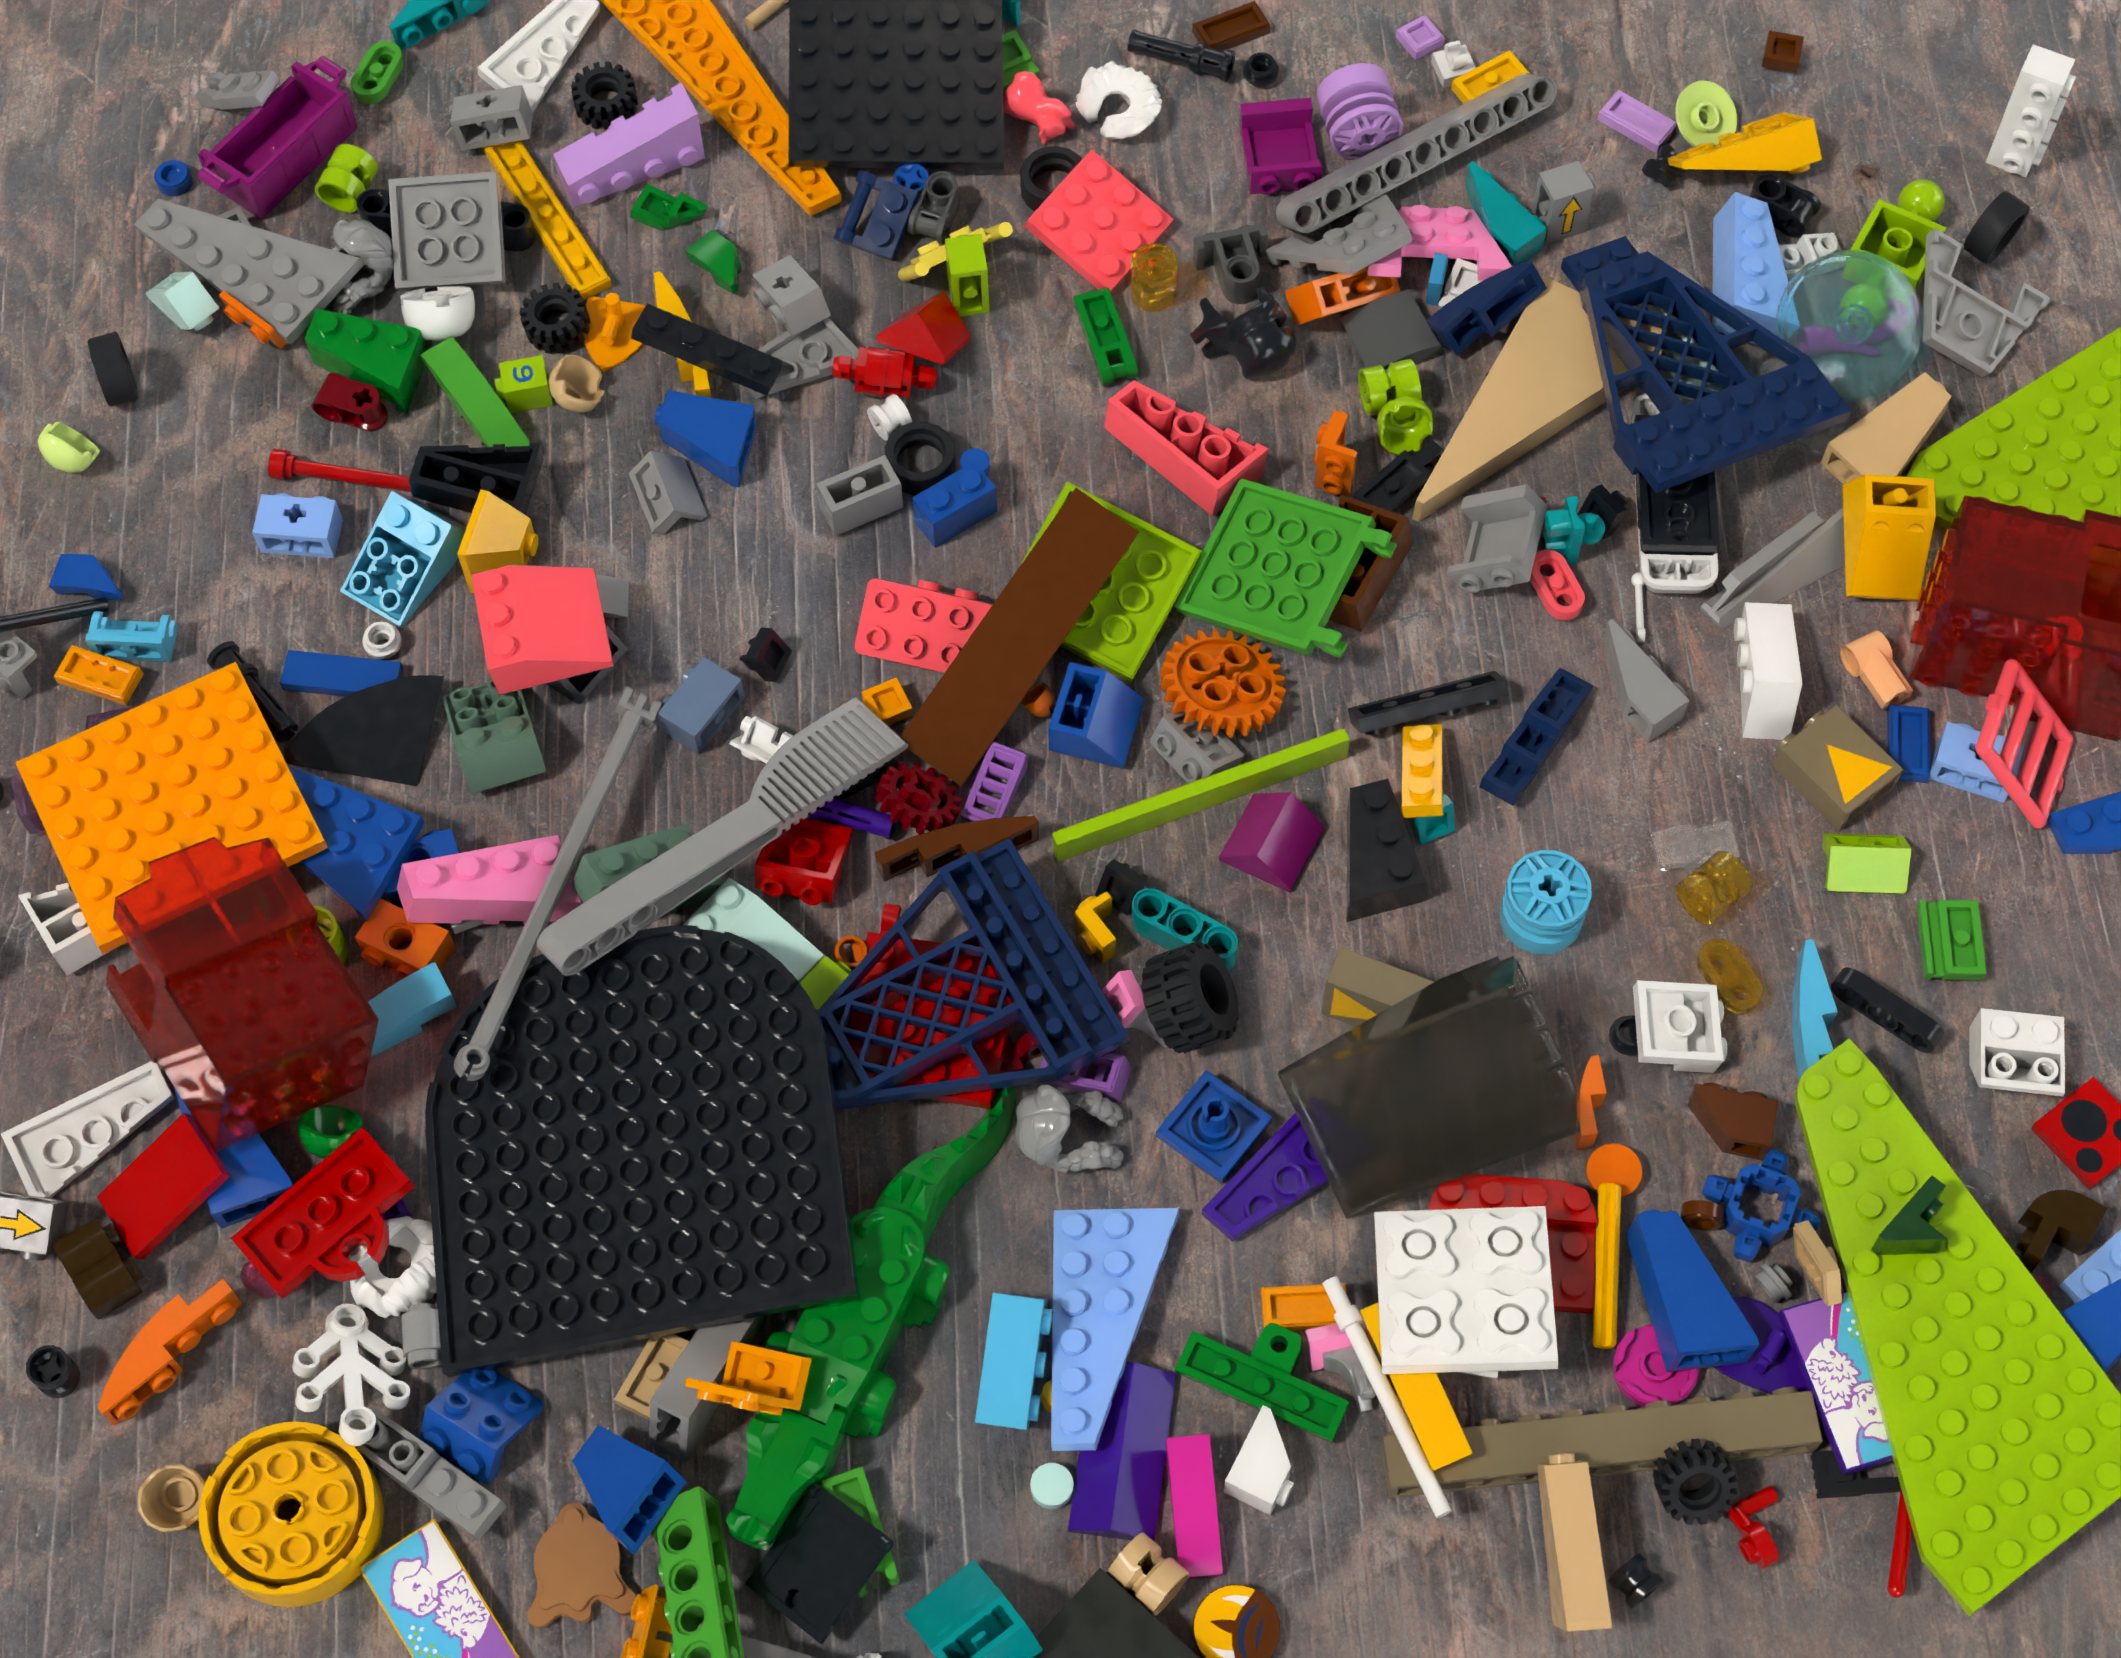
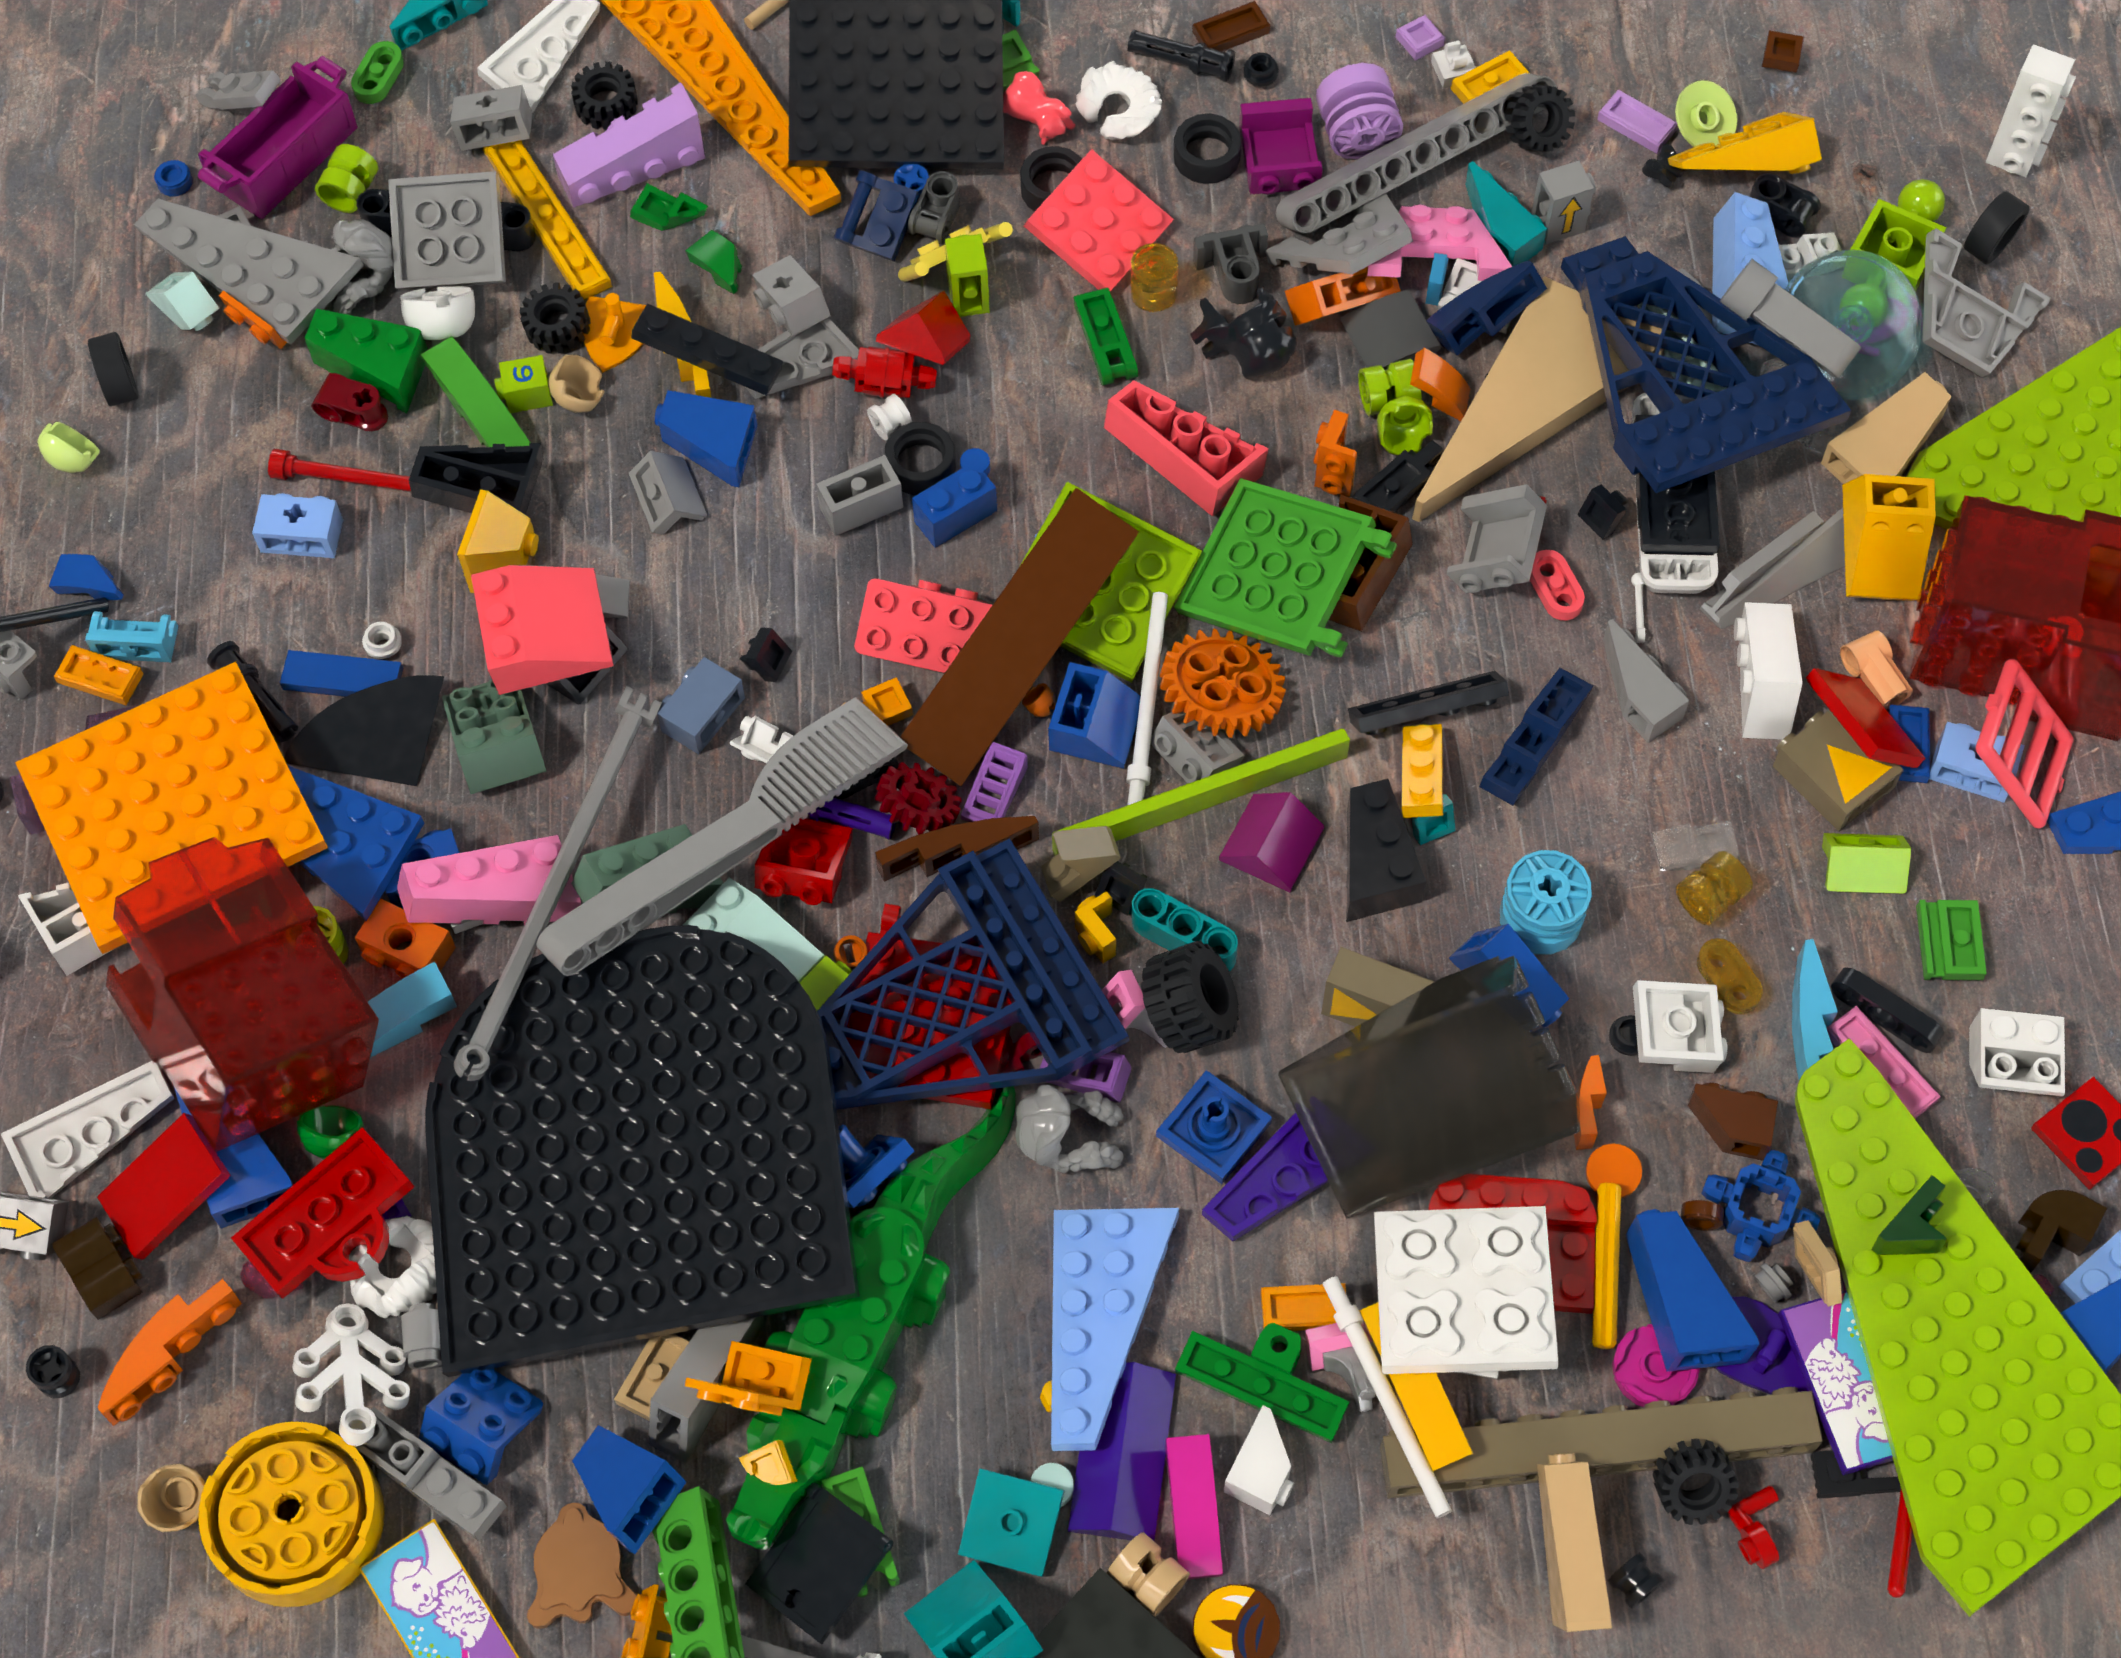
medium azure slope [340,491,466,627] -> none
medium azure wedge [975,1293,1053,1430] -> none
teal hips [1540,496,1605,565] -> none
none -> yellow tile [739,1440,797,1485]
none -> blue plate [839,1124,914,1208]
none -> teal plate [958,1468,1065,1577]
none -> dark tan slope [1041,826,1121,902]
none -> white bar [1126,592,1168,805]
none -> black tyre [1173,113,1242,184]
none -> orange slope [1410,347,1470,421]
none -> blue slope [1449,924,1570,1028]
none -> black tyre [1505,85,1575,152]
none -> light grey beam [1720,259,1861,379]
none -> red tile [1806,668,1926,768]
none -> bright pink tile [1827,1006,1941,1119]

